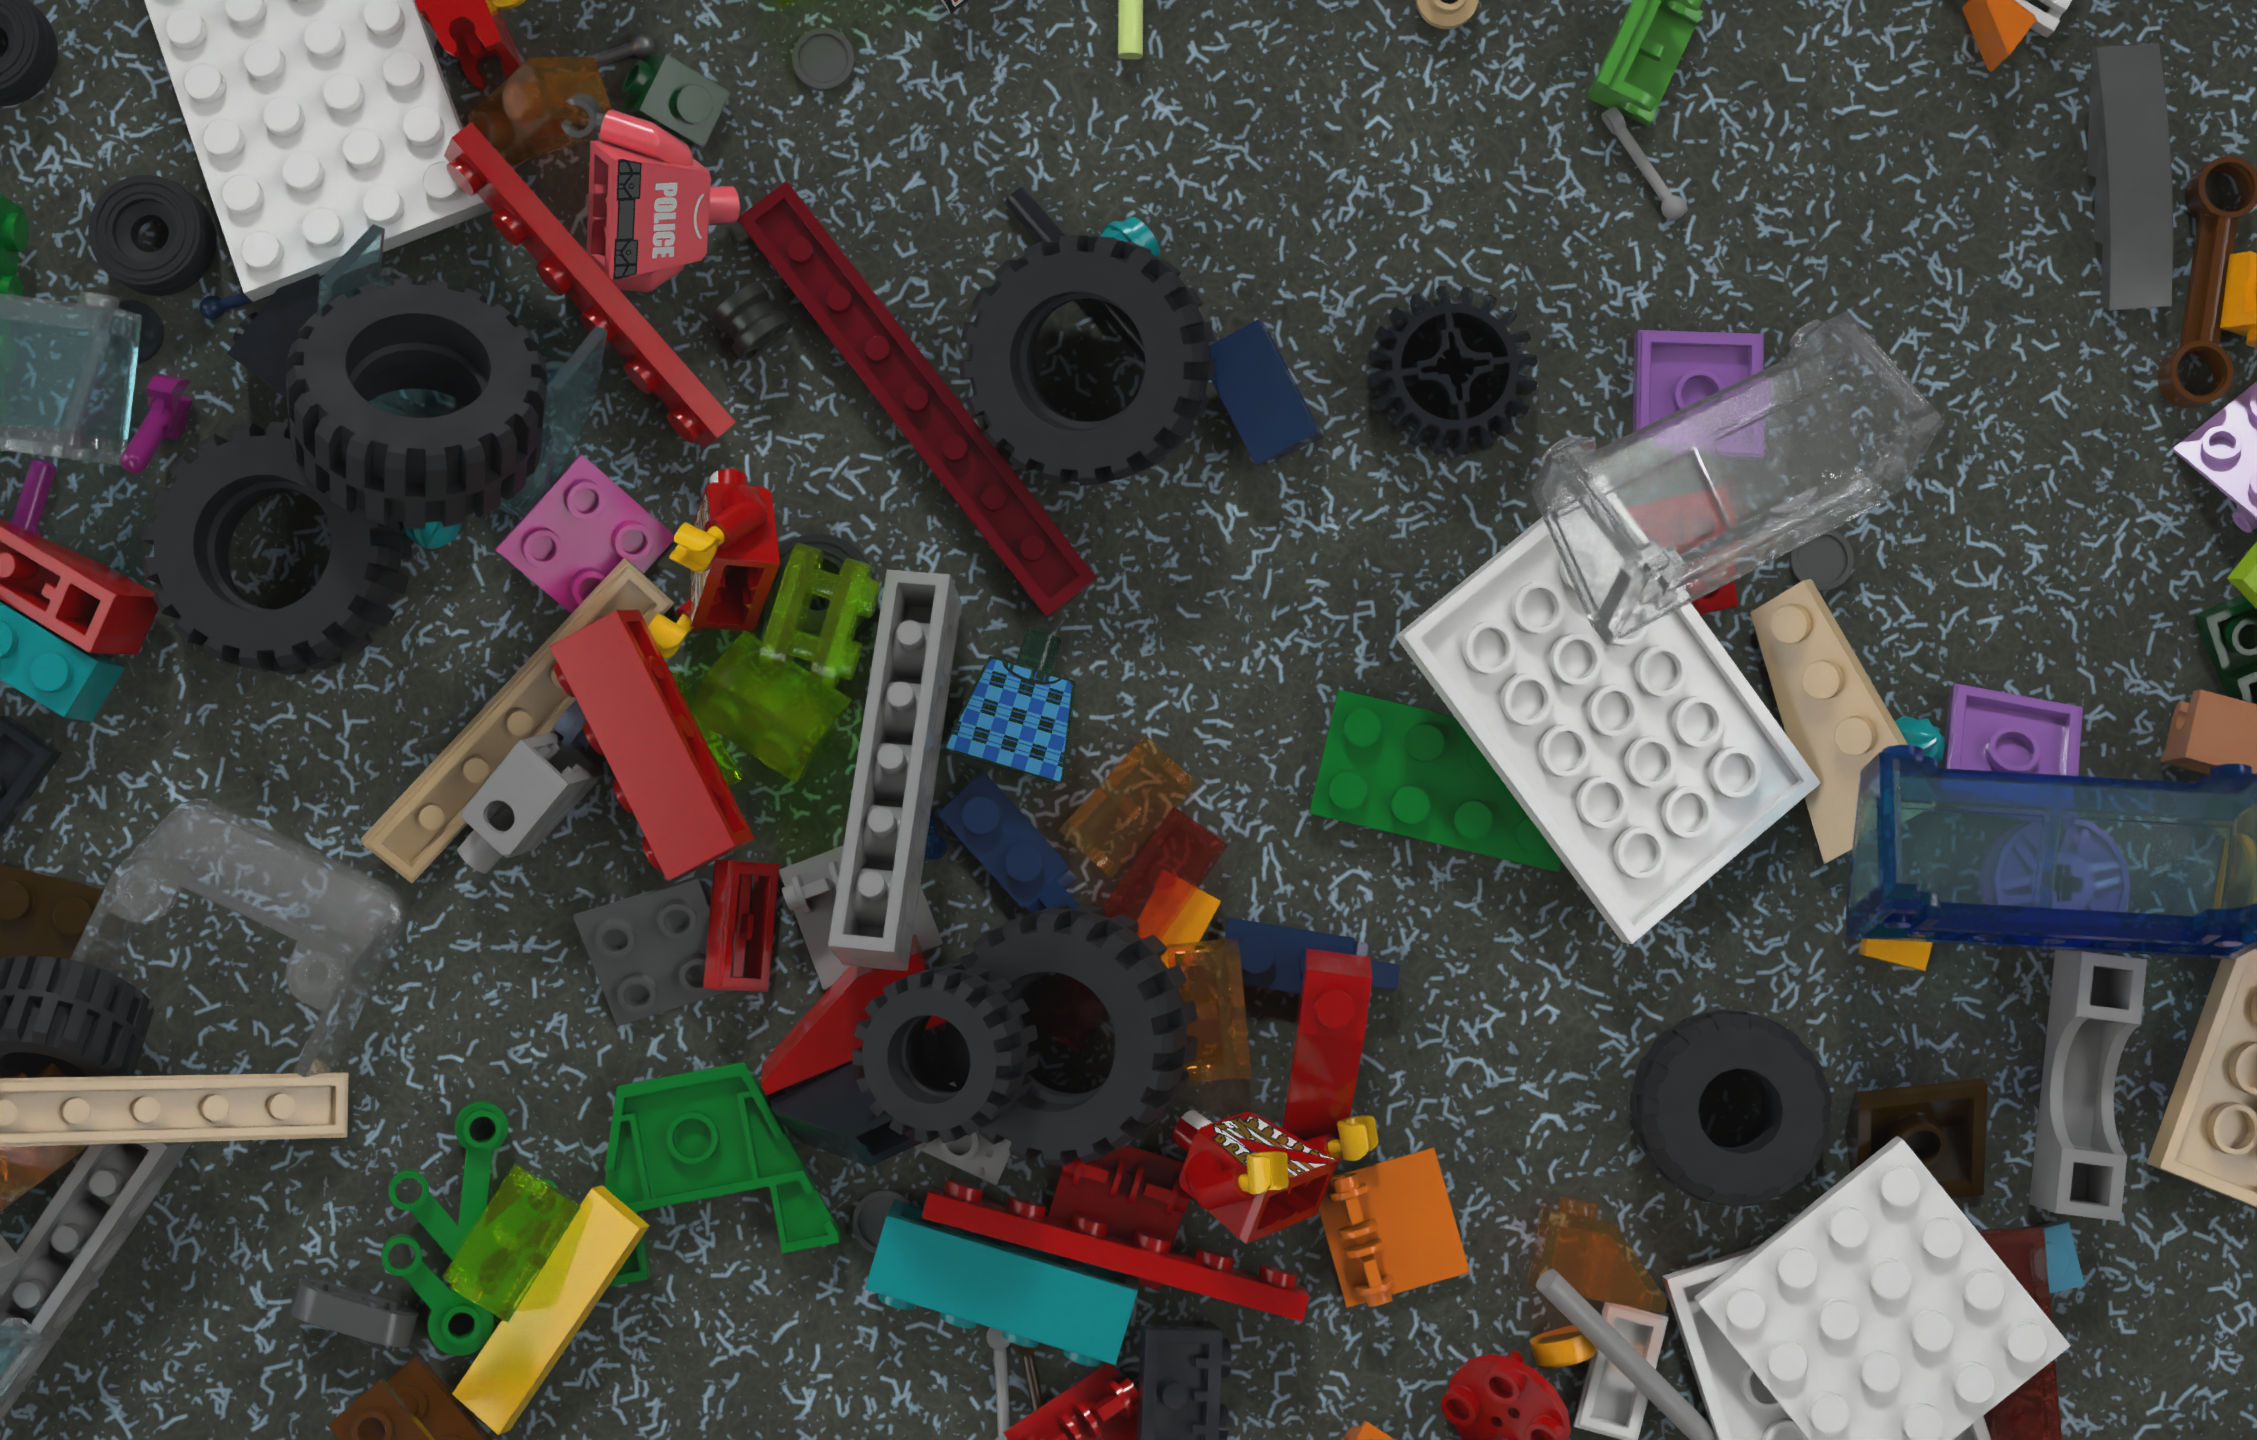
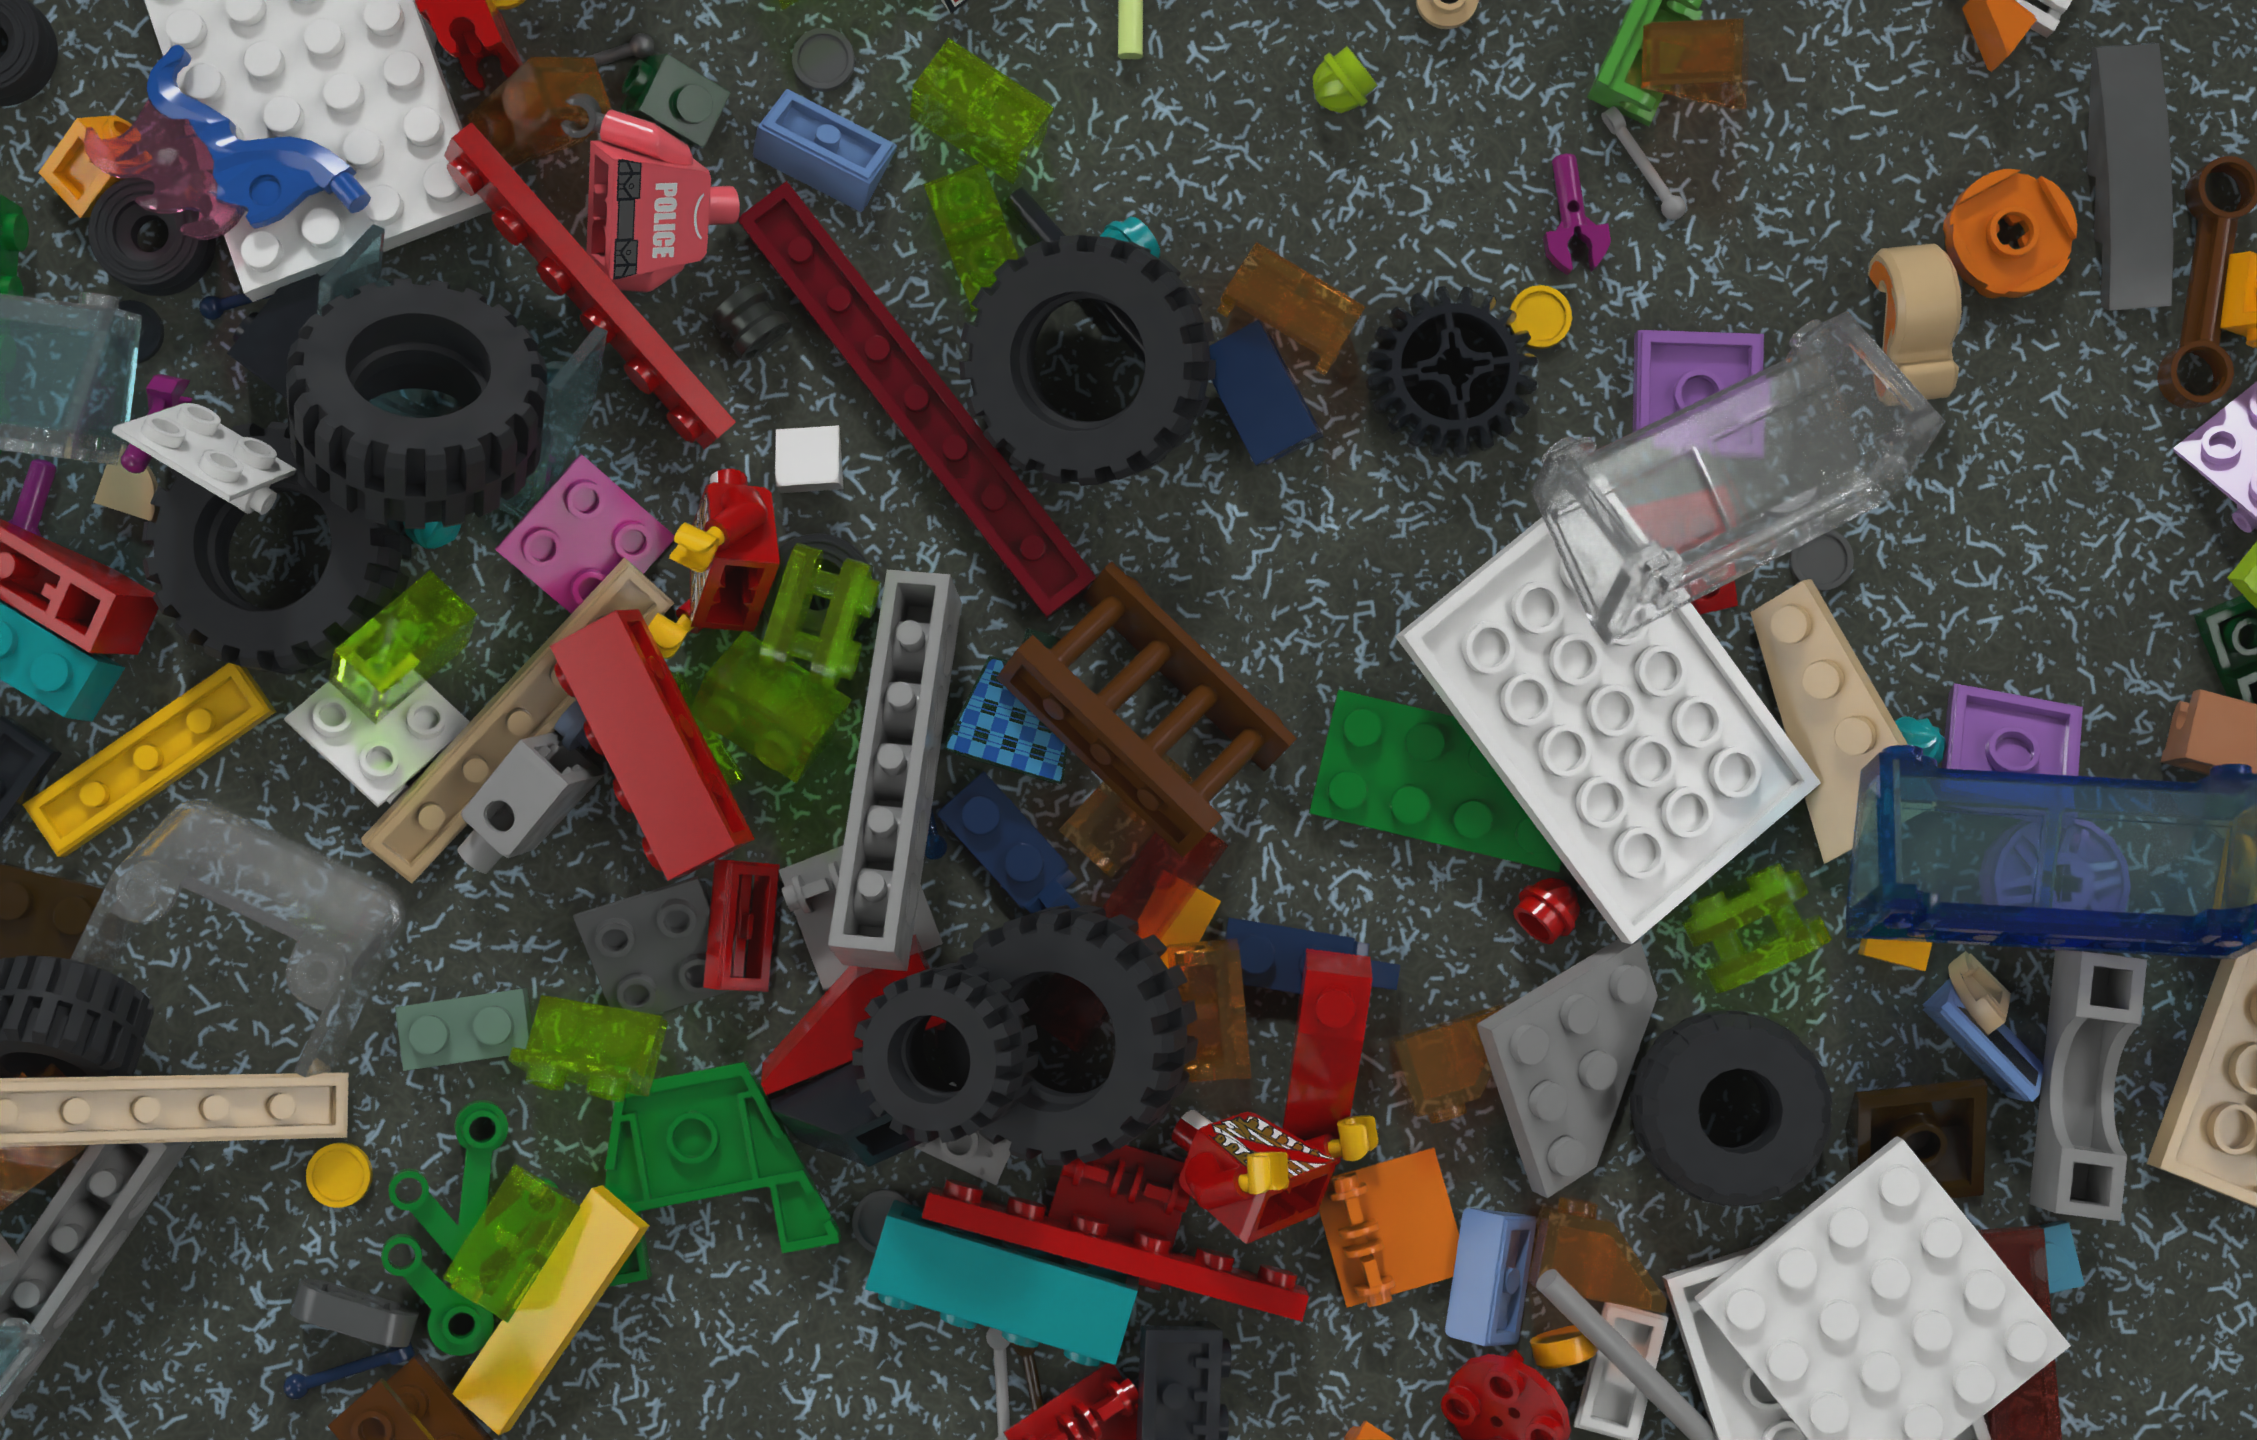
none -> yellow tile [23,663,276,857]
none -> light orange bracket [38,115,158,218]
none -> piece [84,45,371,240]
none -> tan tile [93,443,160,523]
none -> white hinge [112,402,297,515]
none -> dark blue hinge [283,1341,415,1399]
none -> white hinge [284,638,470,807]
none -> yellow piece [306,1142,373,1208]
none -> clear neon green brick [329,570,477,725]
none -> sand green plate [395,988,535,1071]
none -> clear neon green bracket [508,995,669,1102]
none -> medium blue slope [753,89,897,212]
none -> white slope [775,425,844,493]
none -> clear neon green hinge [910,38,1054,184]
none -> clear neon green slope [923,162,1019,312]
none -> reddish brown fence [996,561,1297,858]
none -> clear orange hinge [1216,242,1366,376]
none -> lime plate [1313,46,1378,113]
none -> clear orange slope [1388,1001,1513,1124]
none -> medium blue slope [1445,1208,1537,1346]
none -> light grey plate [1476,939,1658,1198]
none -> yellow piece [1509,285,1572,349]
none -> red plate [1513,878,1580,944]
none -> magenta bar [1543,153,1611,275]
none -> clear orange slope [1641,18,1749,110]
none -> clear neon green brick [1682,863,1832,993]
none -> tan animal [1868,244,1962,403]
none -> medium blue slope [1923,978,2043,1102]
none -> orange plate [1943,169,2078,299]
none -> tan tile [1948,951,2011,1035]

